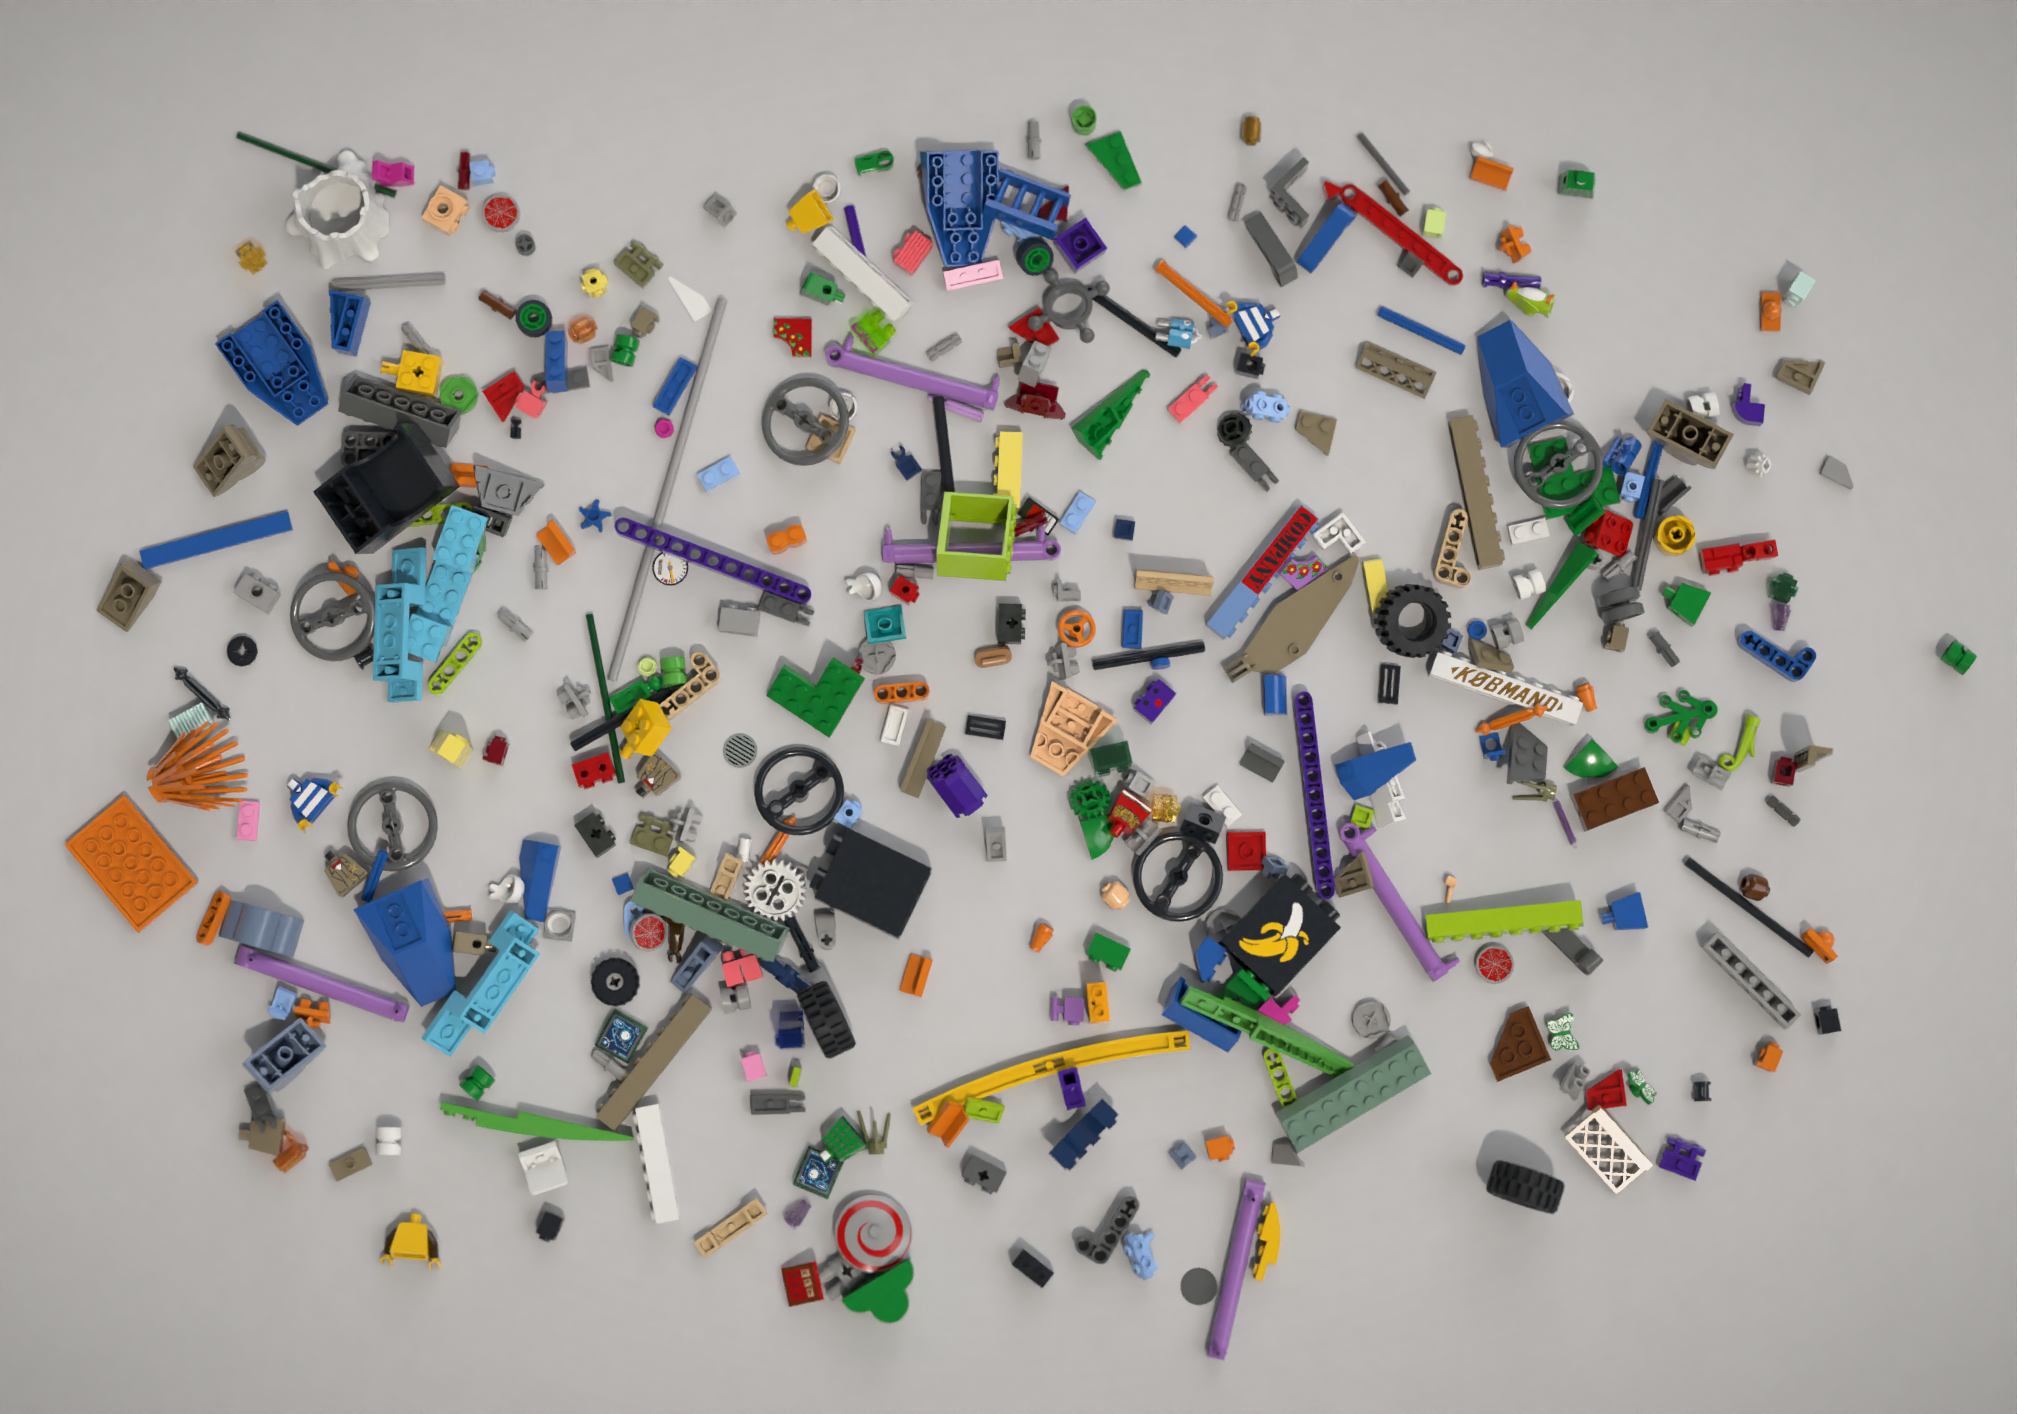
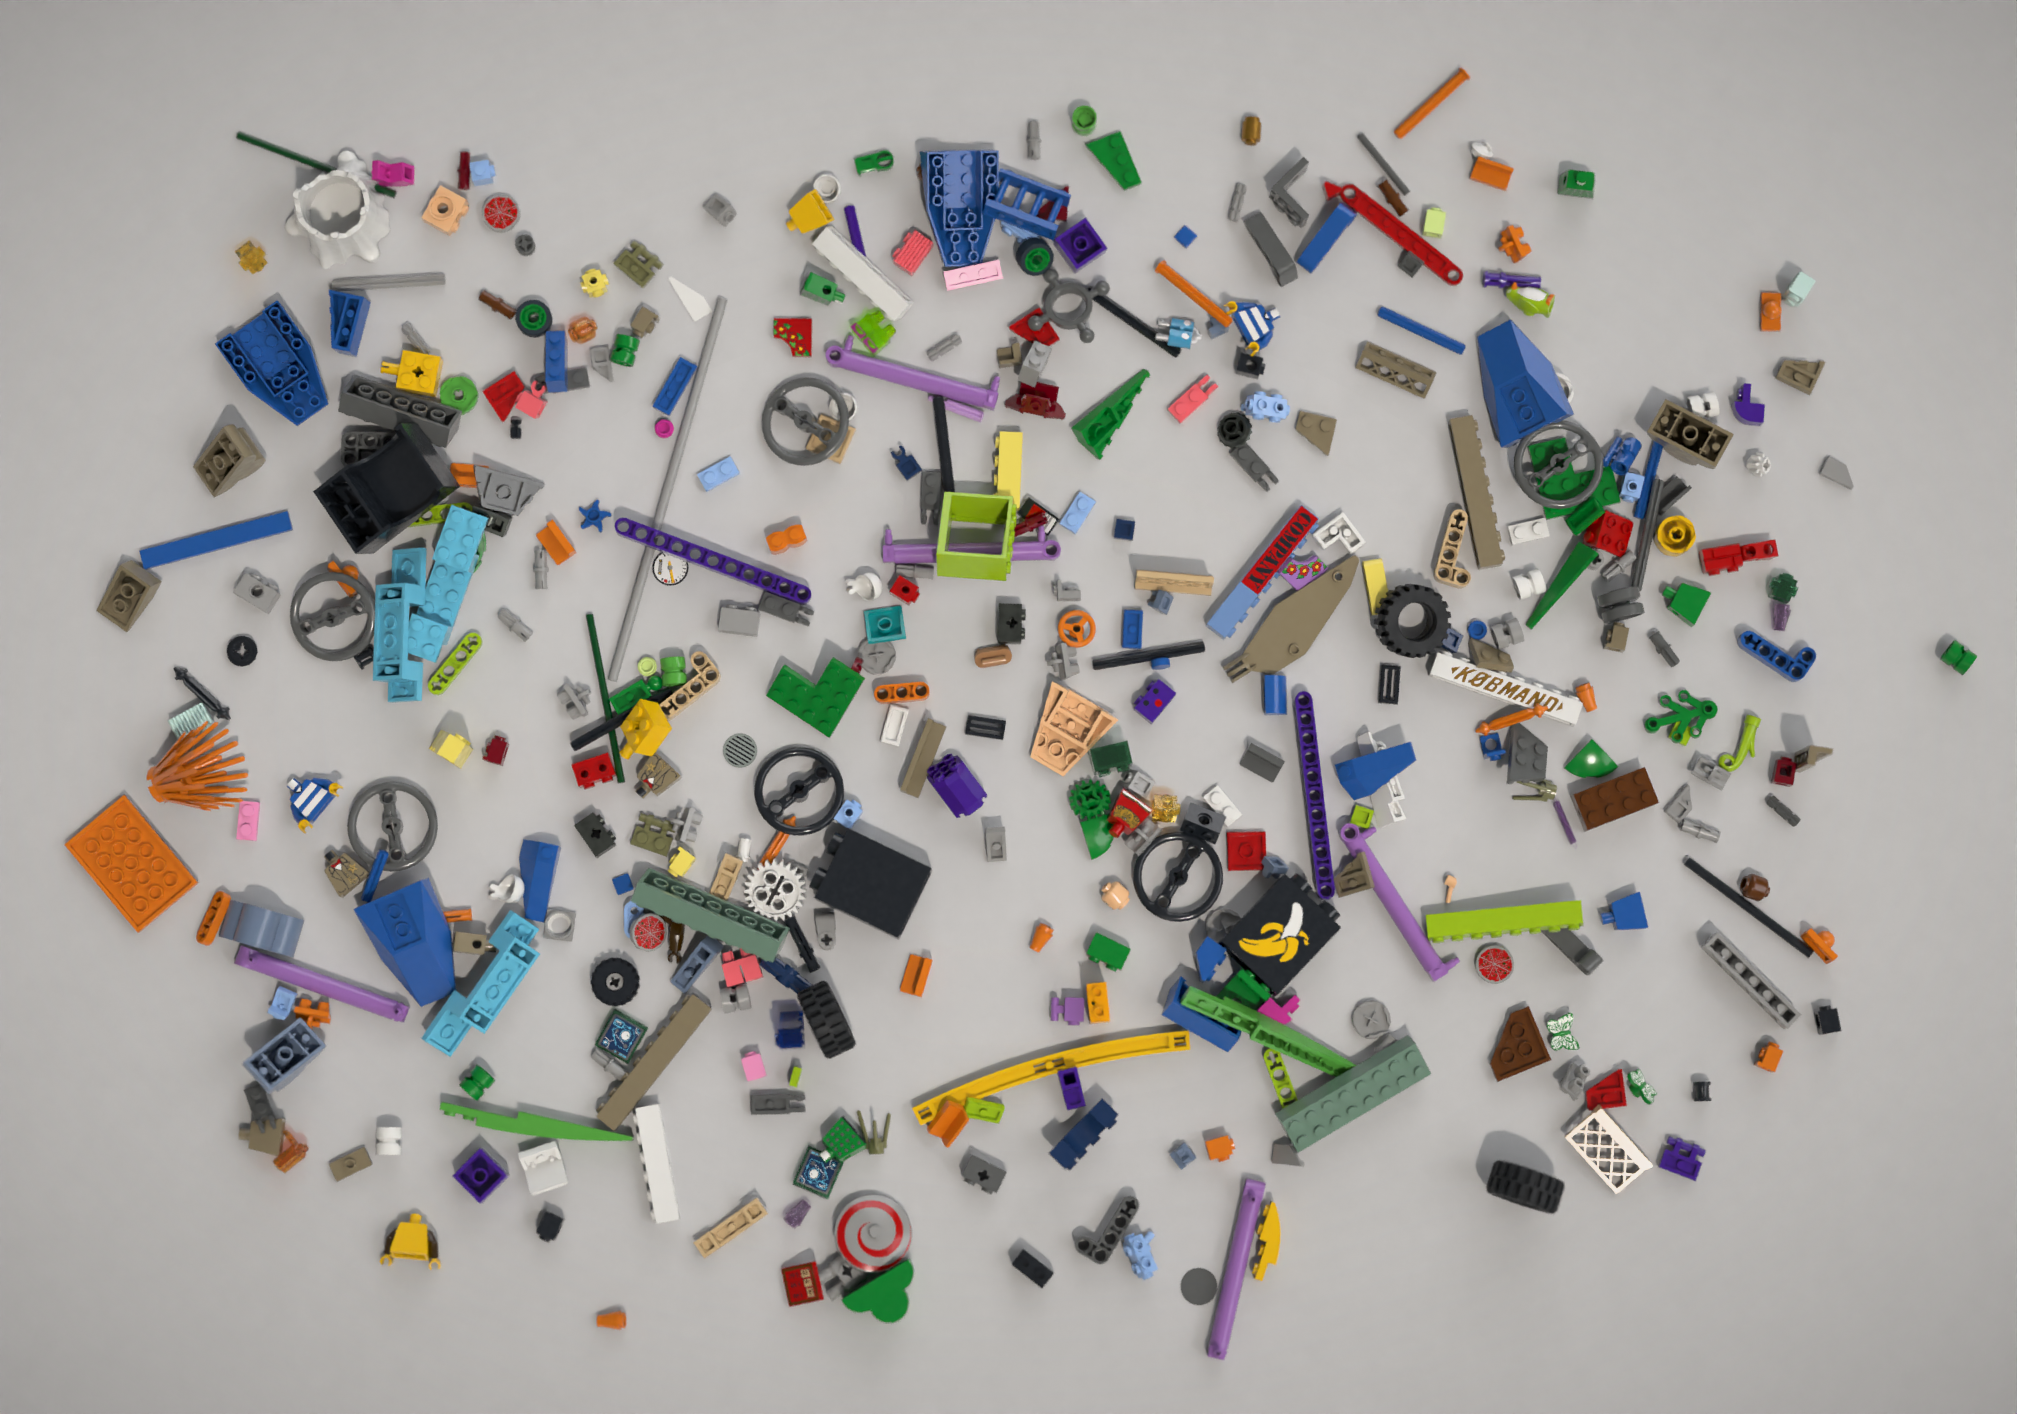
none -> dark purple brick [453,1148,510,1204]
none -> orange cone [597,1311,627,1330]
none -> orange axle [1394,68,1470,139]

